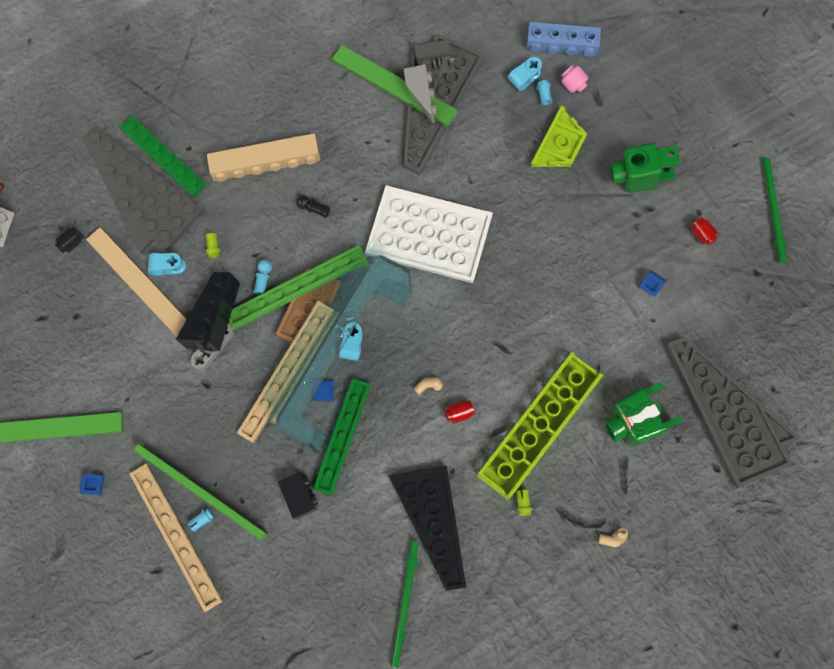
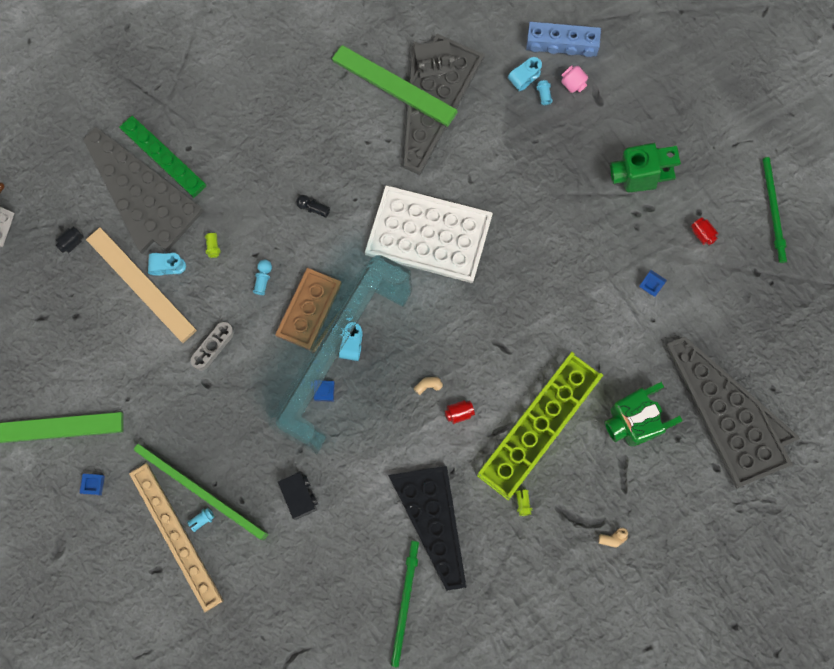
black wedge [176,272,240,351] -> none
tan brick [207,133,321,182] -> none
bright green tile [229,244,368,330] -> none
tan tile [237,301,335,443] -> none
green plate [313,378,371,496] -> none
light grey slope [404,65,437,123] -> none
lime wing [531,105,587,167] -> none

